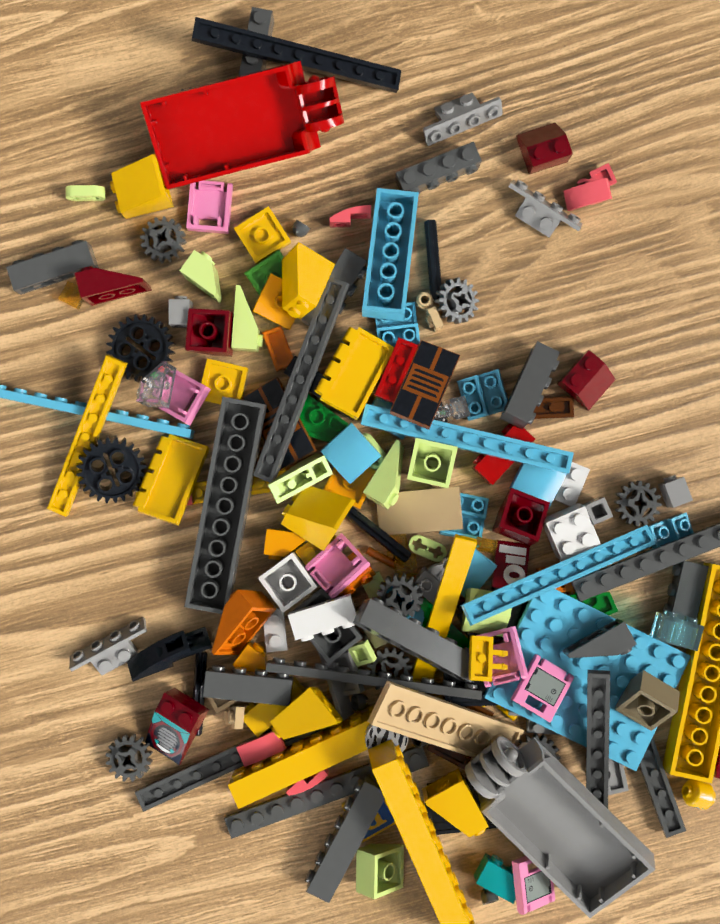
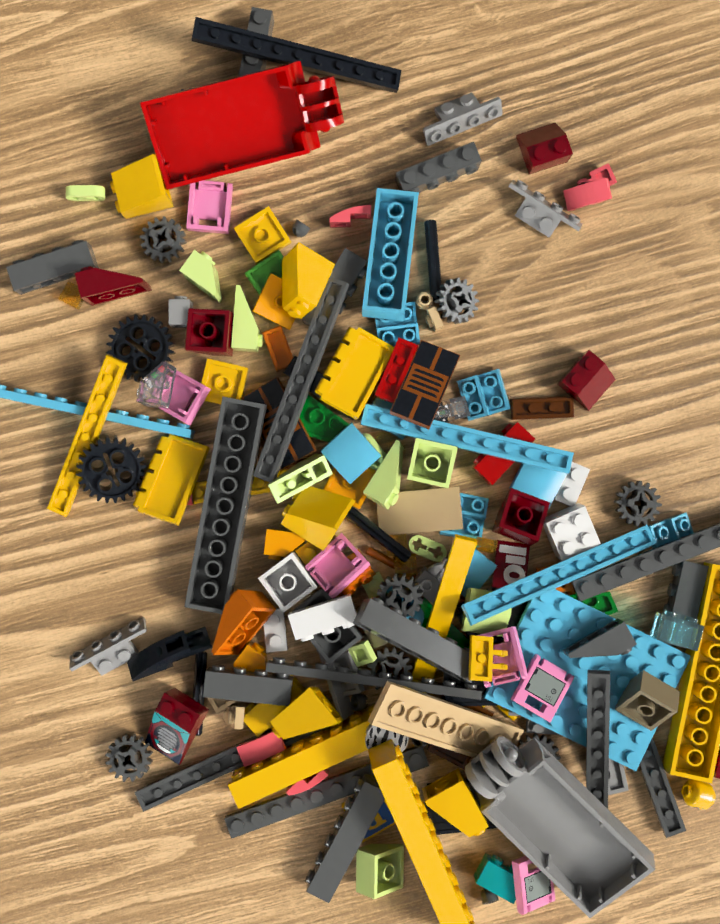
dark grey brick [500,341,560,430] -> none
light grey brick [582,497,613,525] -> none
light grey brick [658,474,693,508] -> none

